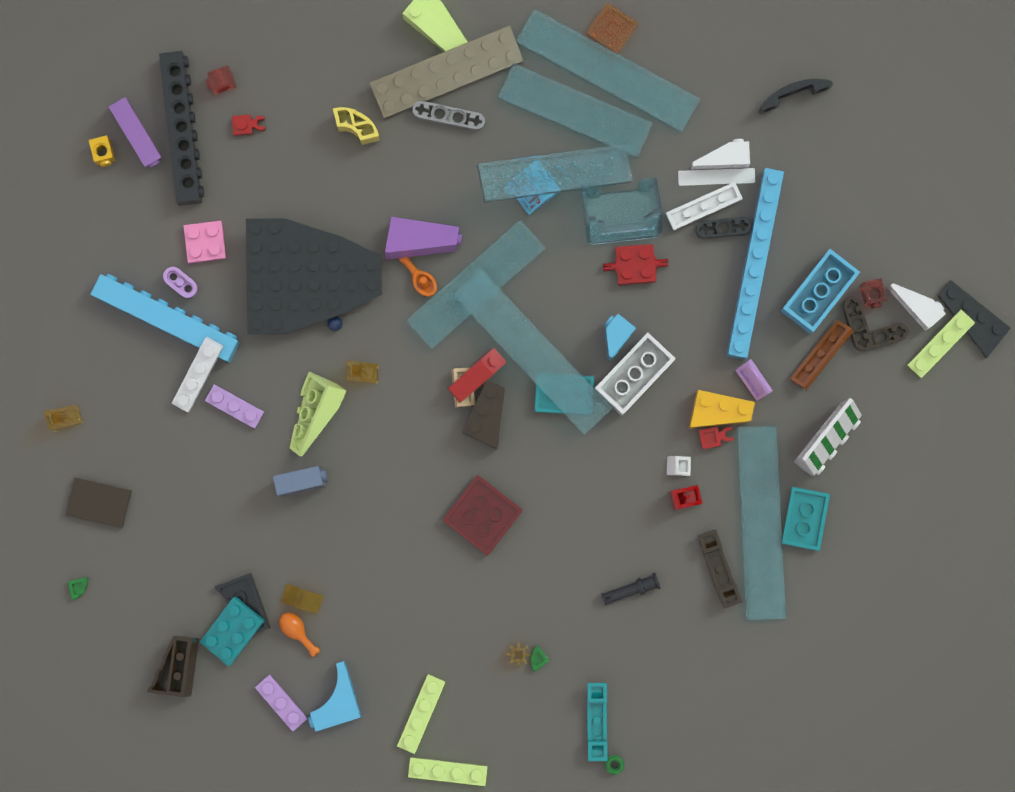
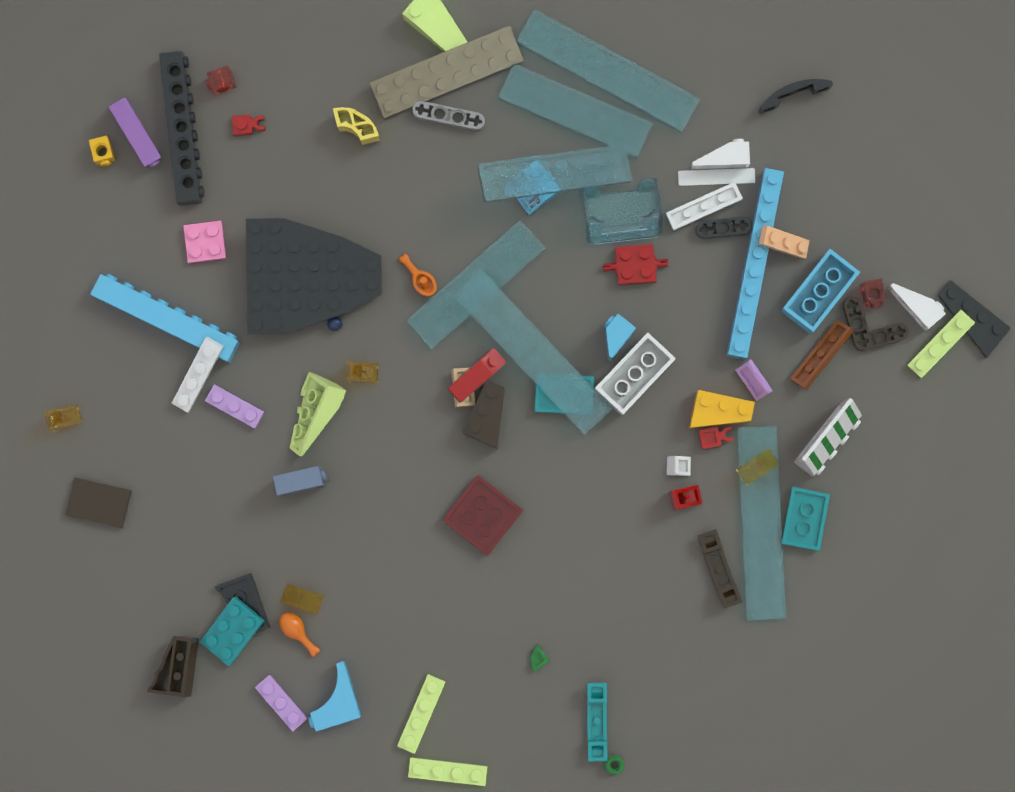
green tile [67,577,88,600] -> none
lavender plate [163,267,198,299] -> none
medium lavender slope [385,217,462,259] -> none
clear yellow gear [506,642,531,667] -> none
clear orange plate [586,2,639,55] -> none
black pin [601,572,661,605] -> none
none -> clear yellow slope [736,448,779,485]
none -> light nougat plate [759,226,810,259]

